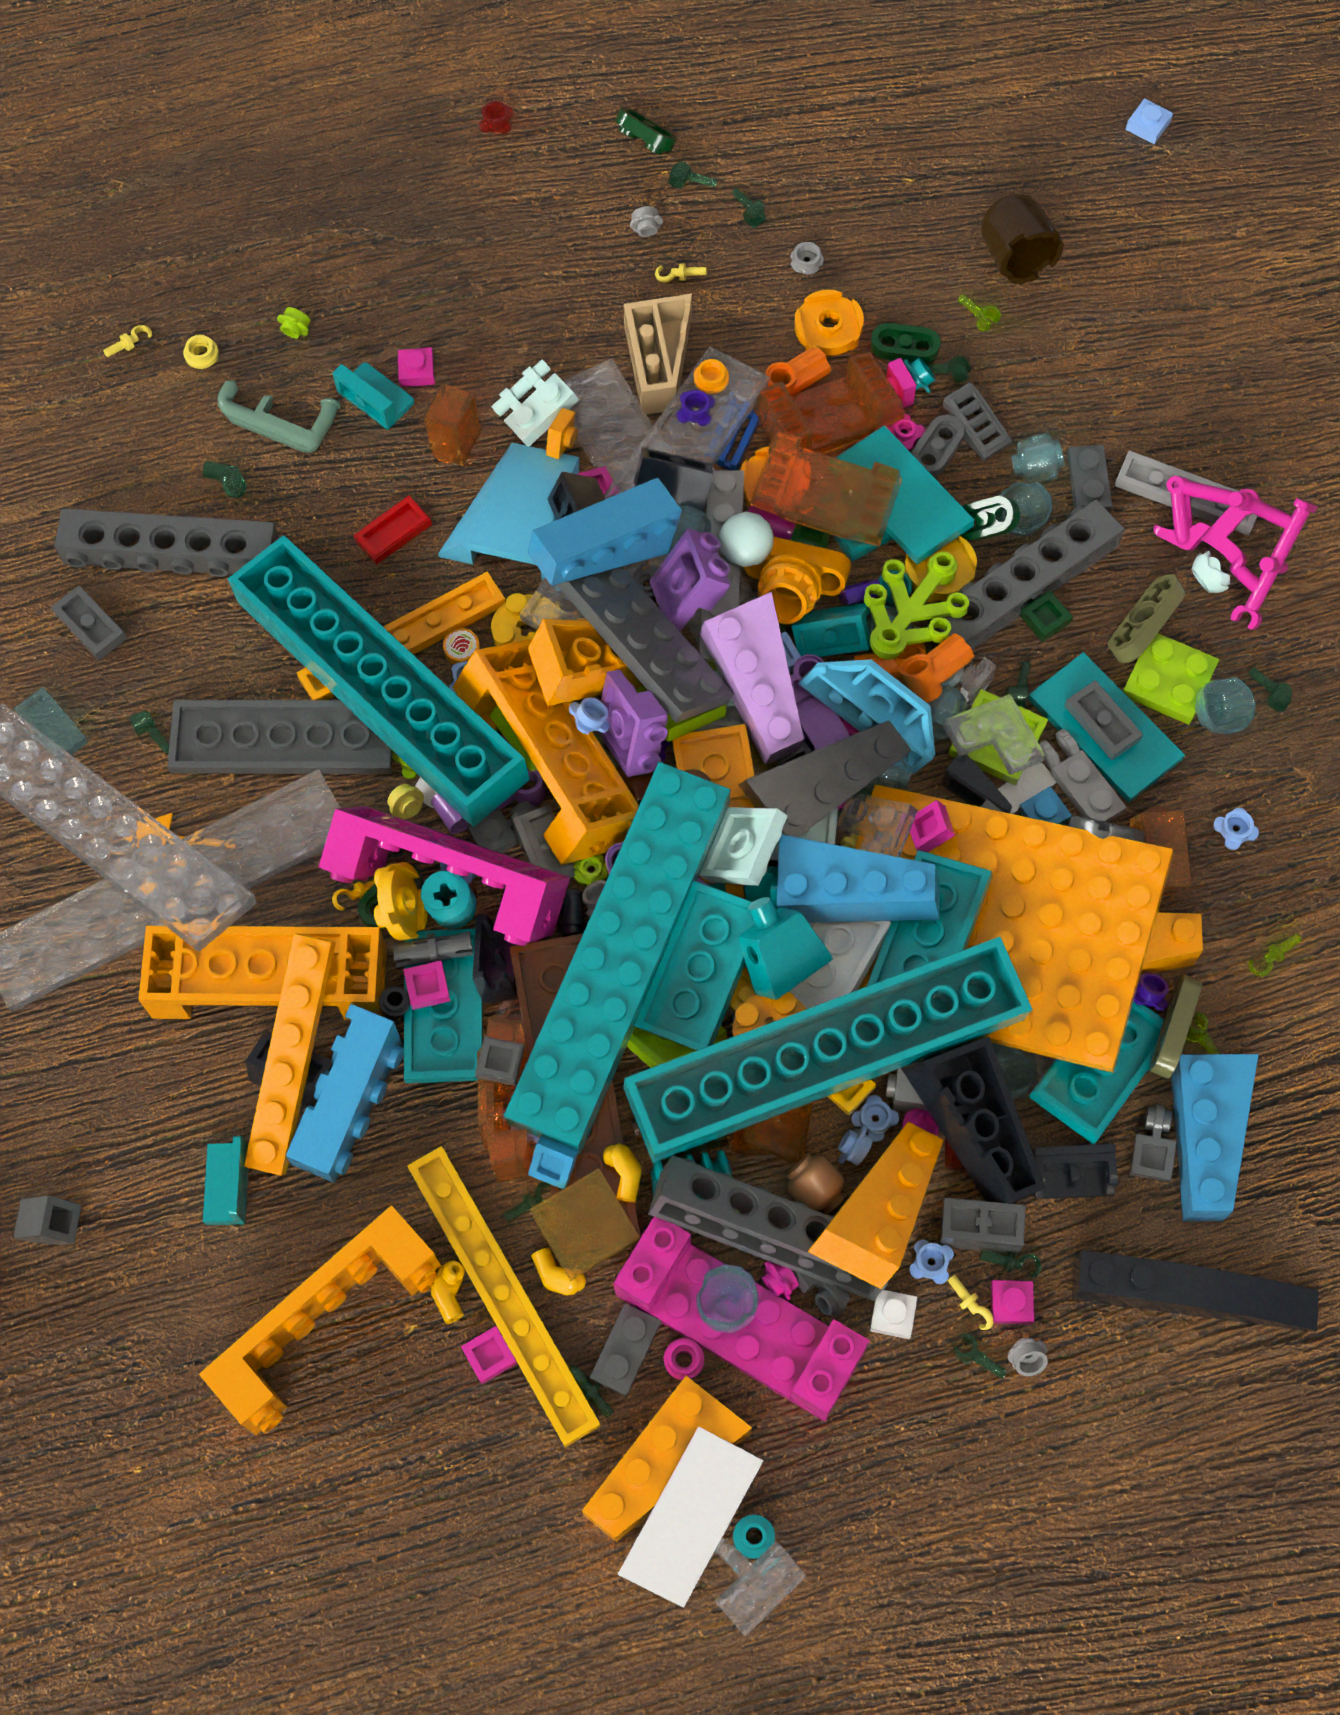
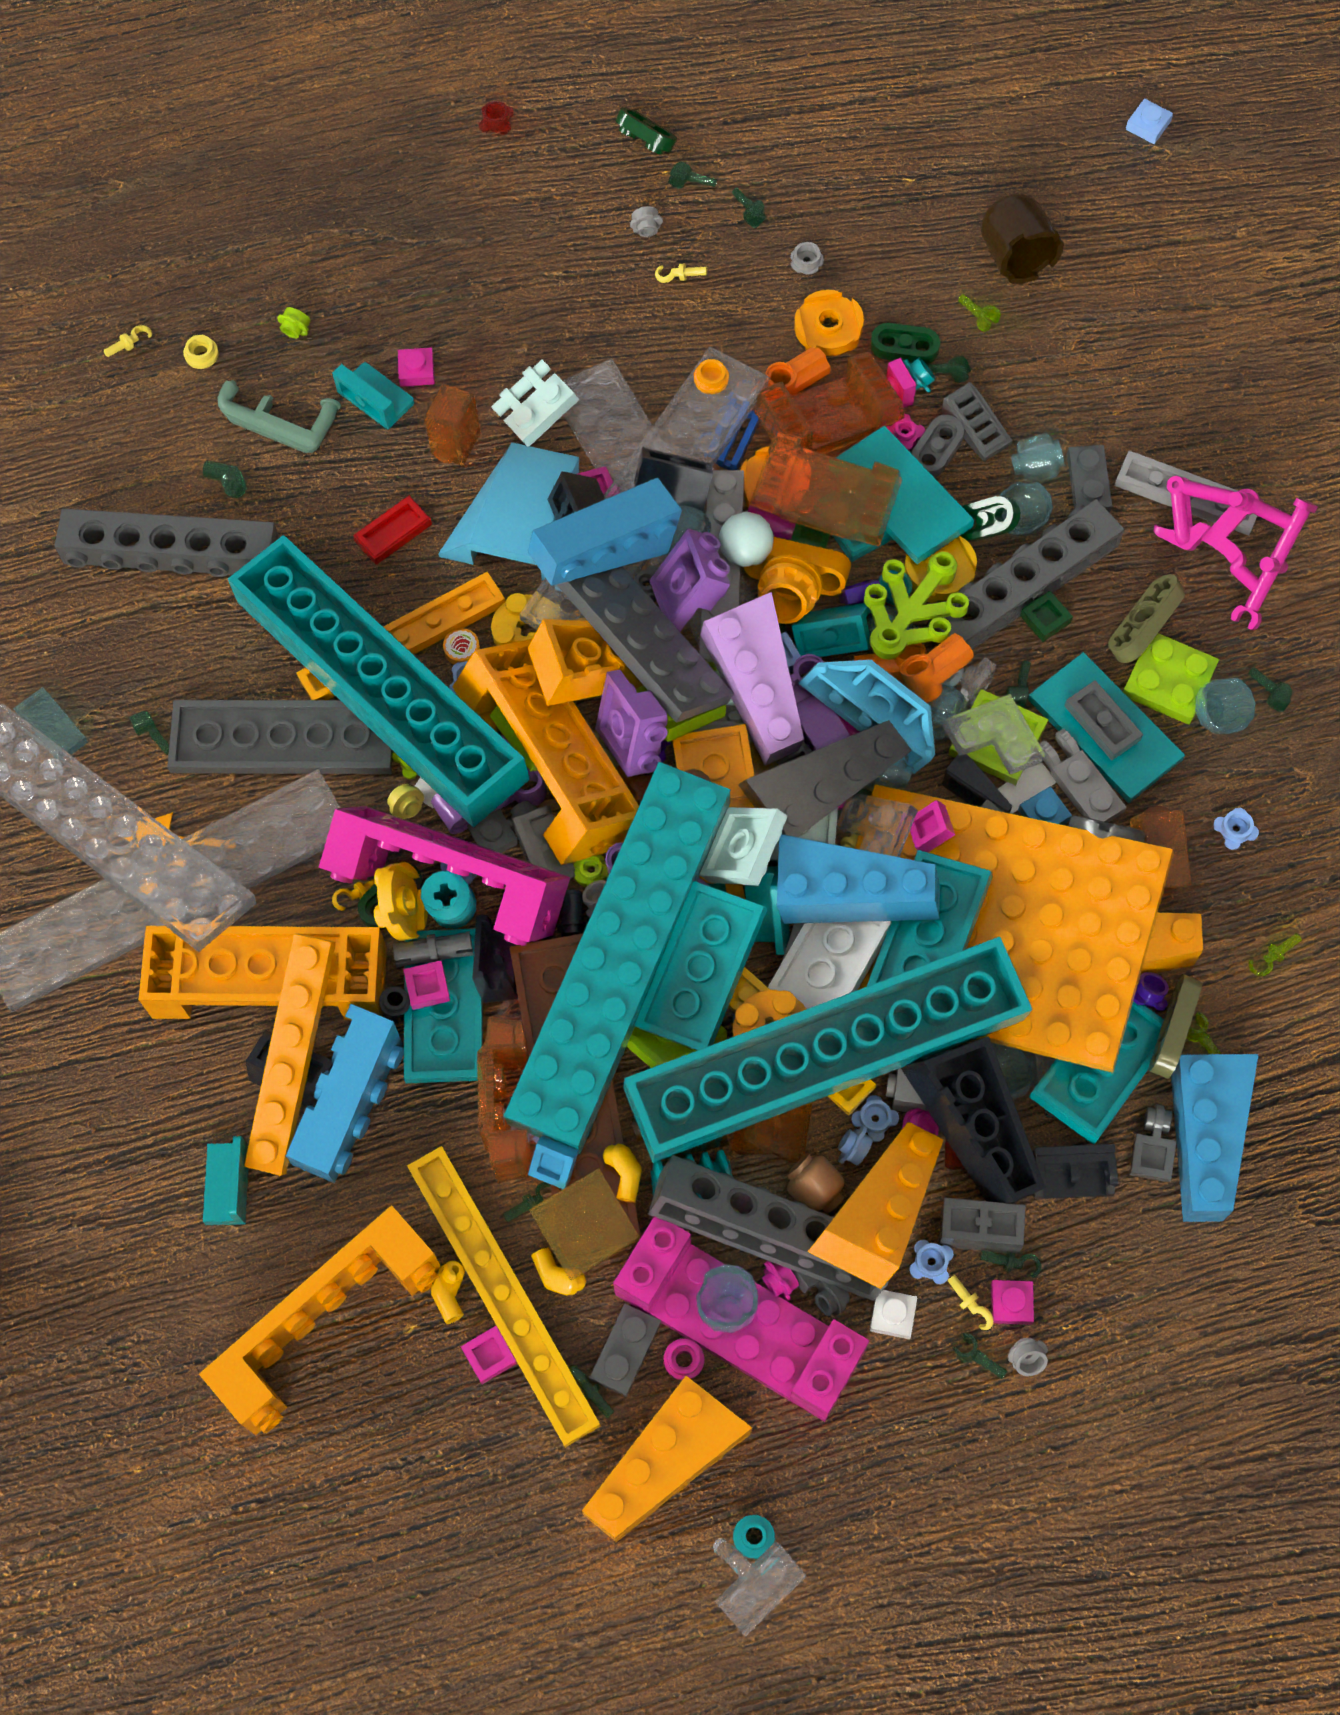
dark grey brick [13,1196,81,1245] -> none
dark grey plate [51,586,127,661] -> none
dark grey tile [475,1036,525,1086] -> none
light orange plate [546,408,578,460] -> none
light blue plate [569,697,610,734] -> none
white sticker [617,1426,763,1608] -> none
tan wedge [624,294,692,415] -> none
dark purple plate [676,390,715,426] -> none
teal torso [739,897,833,1000] -> none
black slope [1072,1250,1319,1332] -> none
light aqua plate [1192,551,1231,593] -> none

